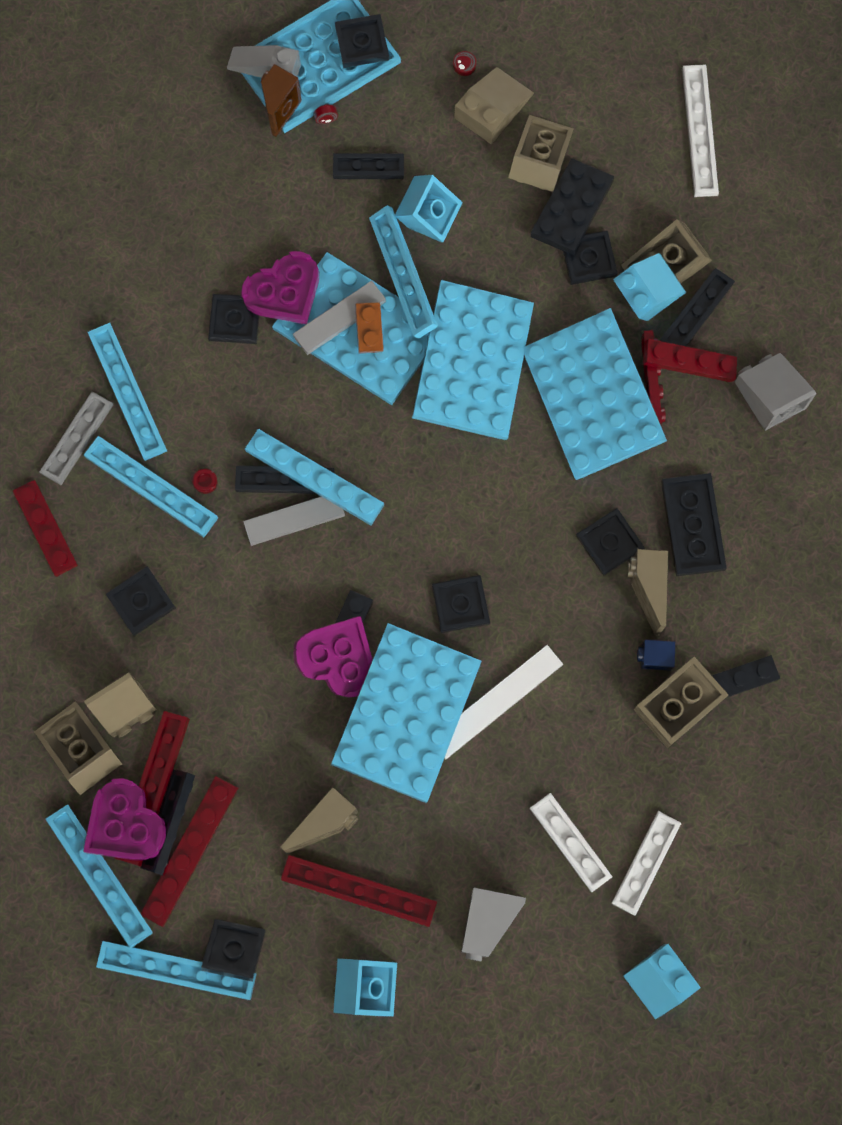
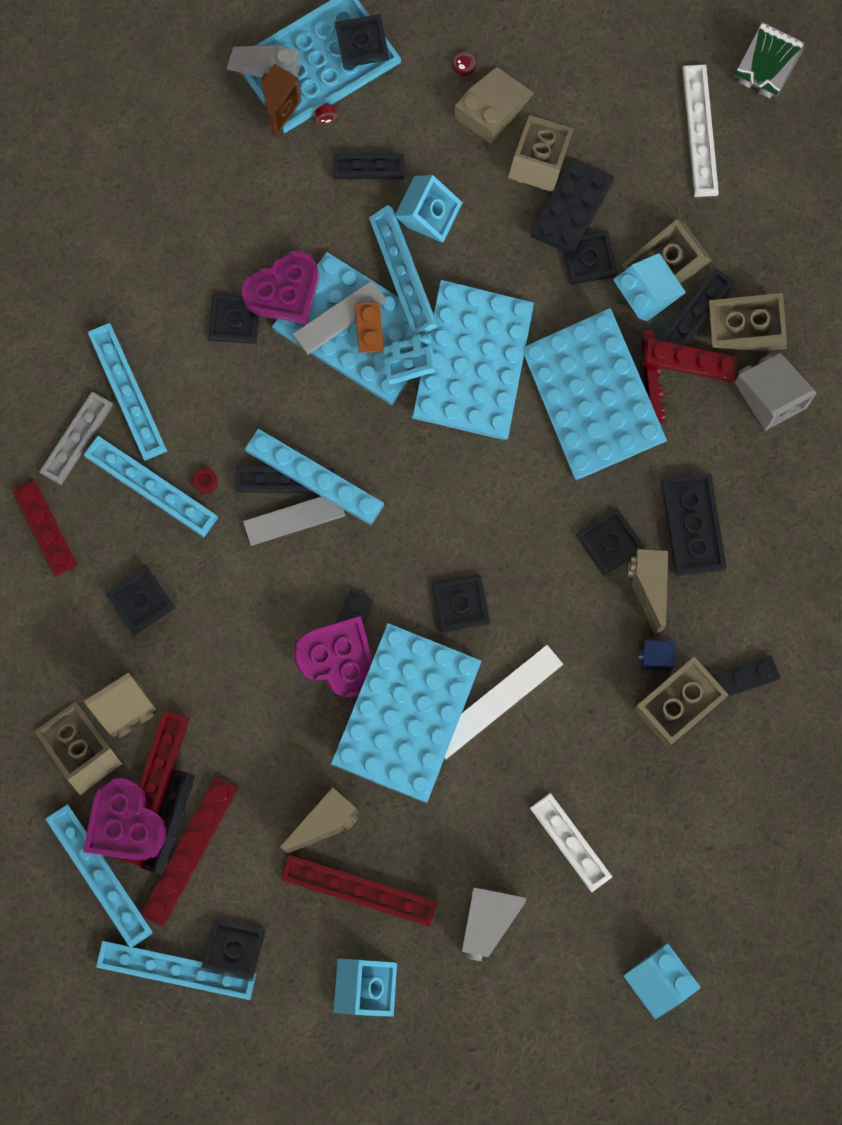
white tile [612,811,681,916] -> none
none -> medium azure plate [384,333,436,385]
none -> dark tan slope [709,293,787,351]
none -> slope [735,22,804,99]

